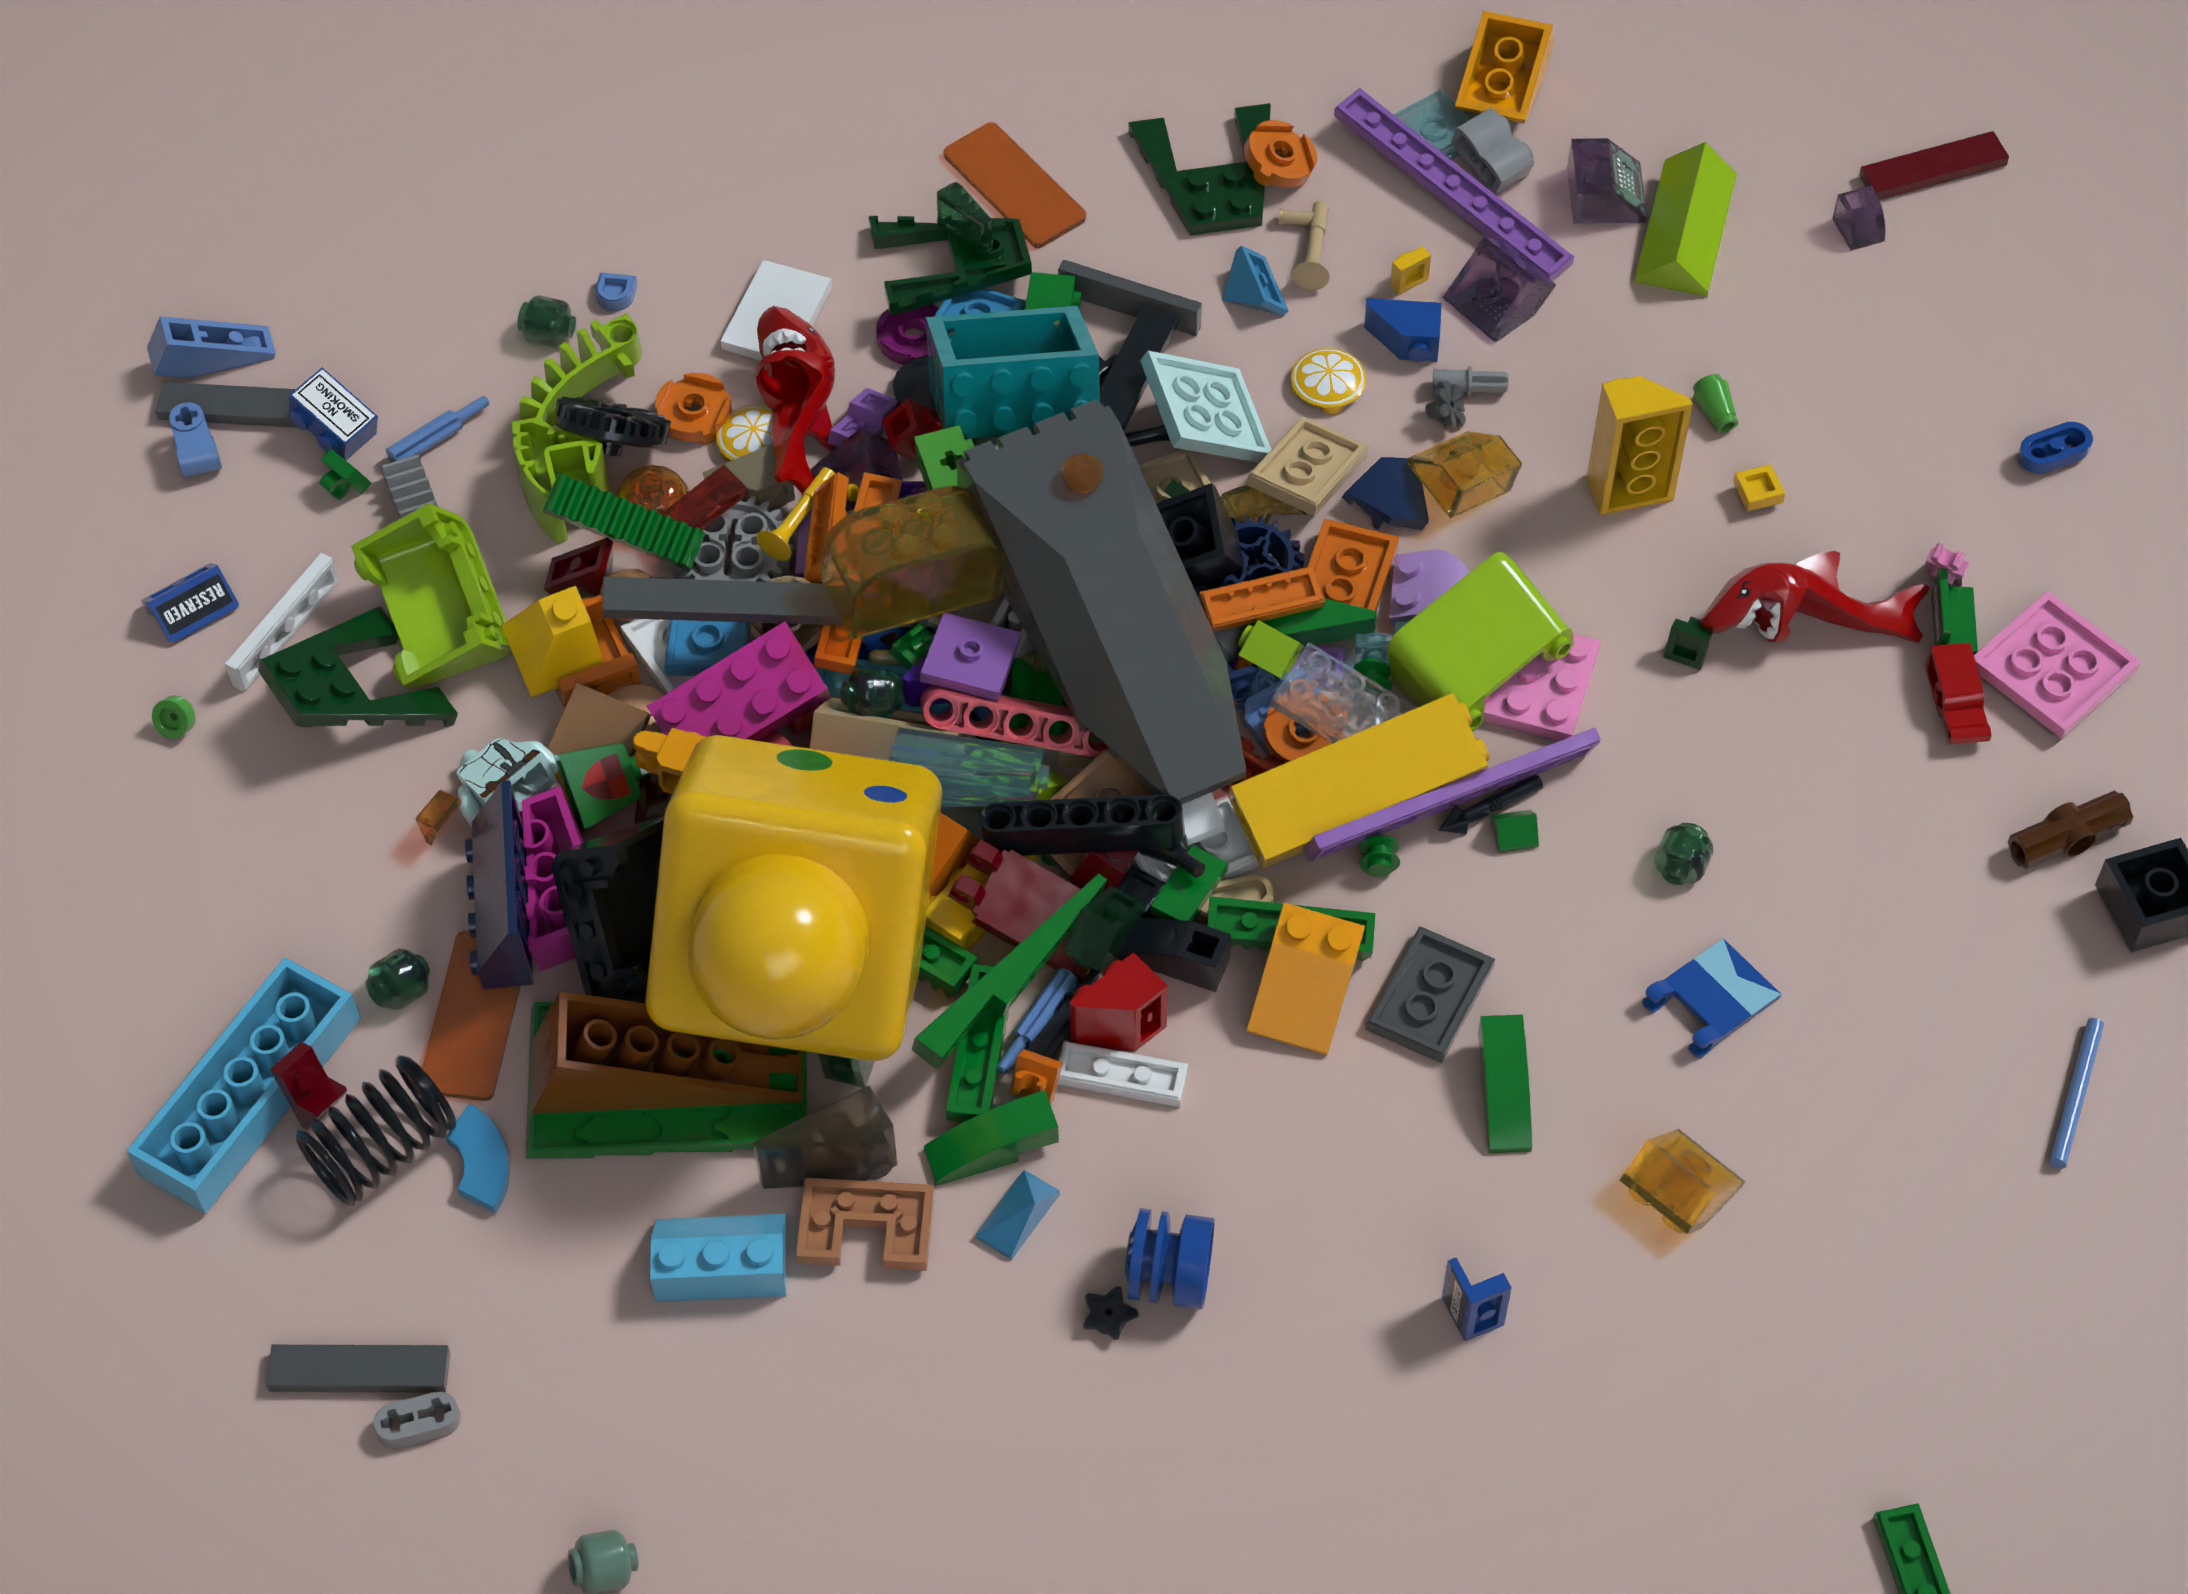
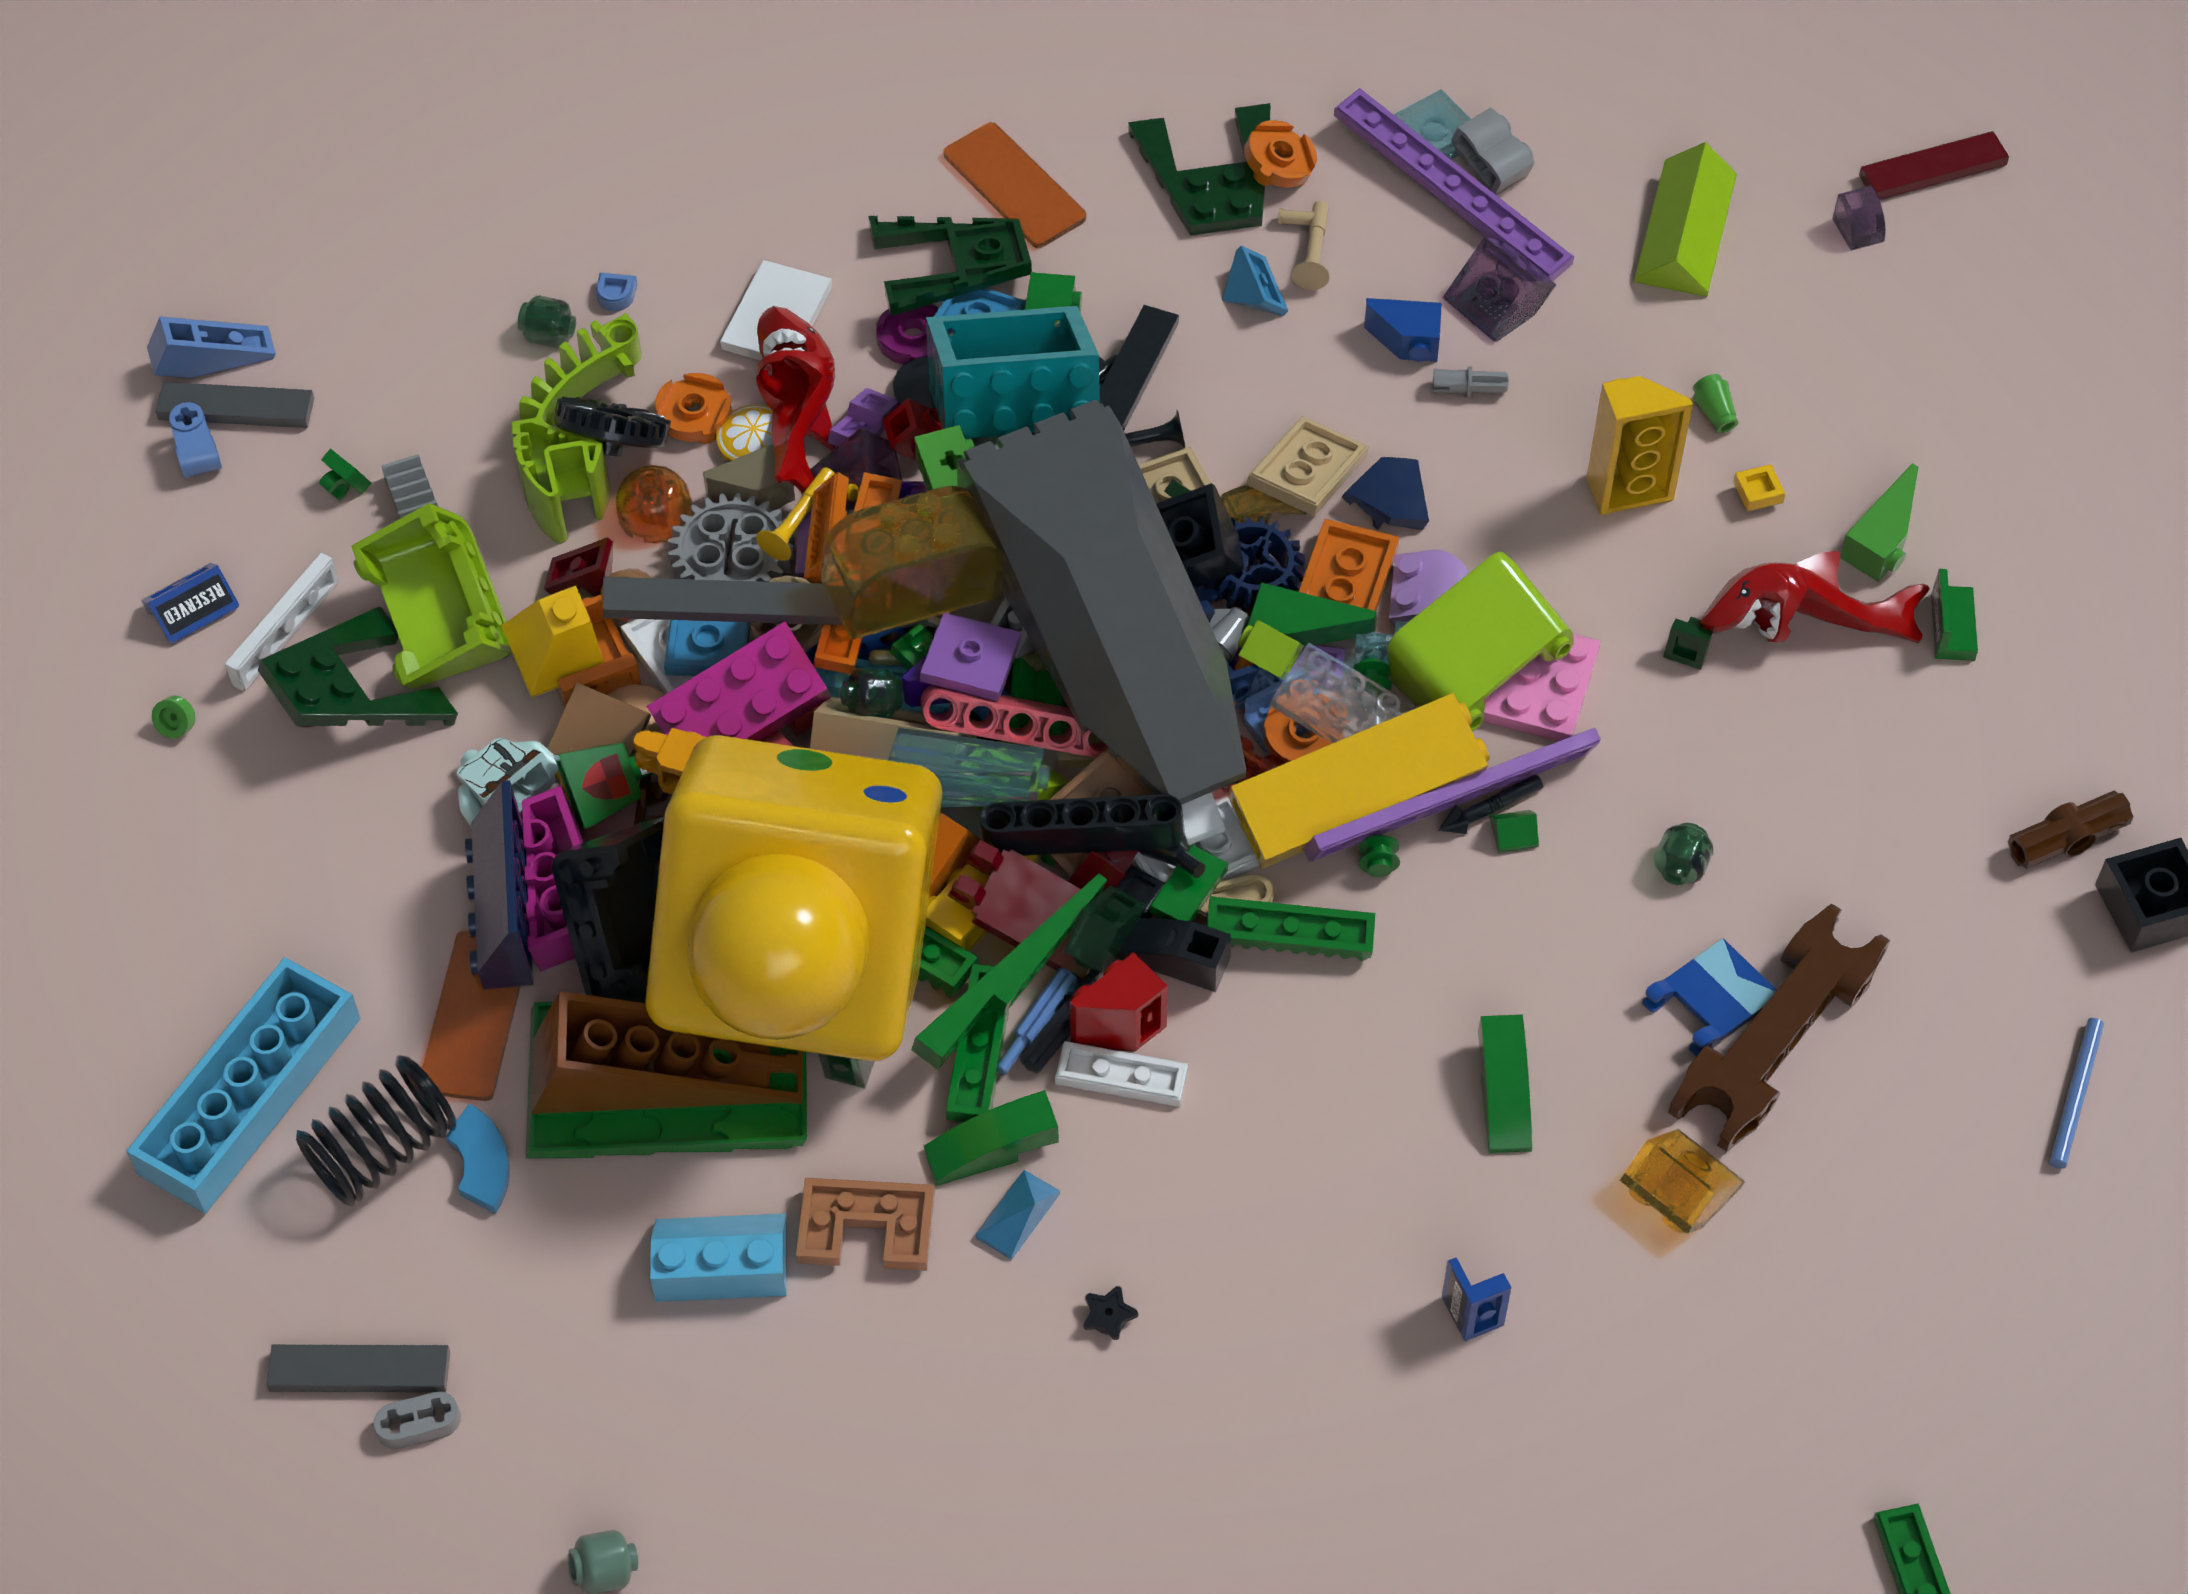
dark red slope [270,1041,348,1130] -> none
brick [289,367,378,460] -> none
clear green head [366,948,430,1011] -> none
medium blue axle [386,396,490,462] -> none
clear orange slope [415,790,462,845] -> none
green gear [543,473,705,571] -> none
clear red tile [663,464,749,530] -> none
clear smoke slope [753,1085,898,1189] -> none
clear green slope [937,182,993,253] -> none
orange tile [1010,1049,1063,1104] -> none
dark grey tile [1058,260,1202,336] -> none
clear orange plate [1063,454,1104,493] -> none
blue wheel [1125,1208,1215,1310] -> none
light aqua plate [1140,351,1271,463] -> none
orange plate [1198,566,1325,632] -> none
light orange slope [1246,902,1365,1055] -> none
dish [1291,348,1366,415] -> none
dark grey tile [1366,926,1495,1063] -> none
yellow plate [1390,246,1431,295] -> none
clear yellow slope [1406,431,1523,519] -> none
dark grey plant [1425,381,1466,429] -> none
light orange slope [1455,11,1554,124] -> none
clear purple slope [1567,138,1647,224] -> none
bright pink plate [1925,543,1969,586] -> none
red piece [1925,643,1992,745] -> none
bright pink plate [1974,591,2141,739] -> none
blue plate [2018,422,2093,473] -> none
none -> reddish brown piece [1668,904,1890,1152]
none -> bright green slope [1840,463,1919,582]

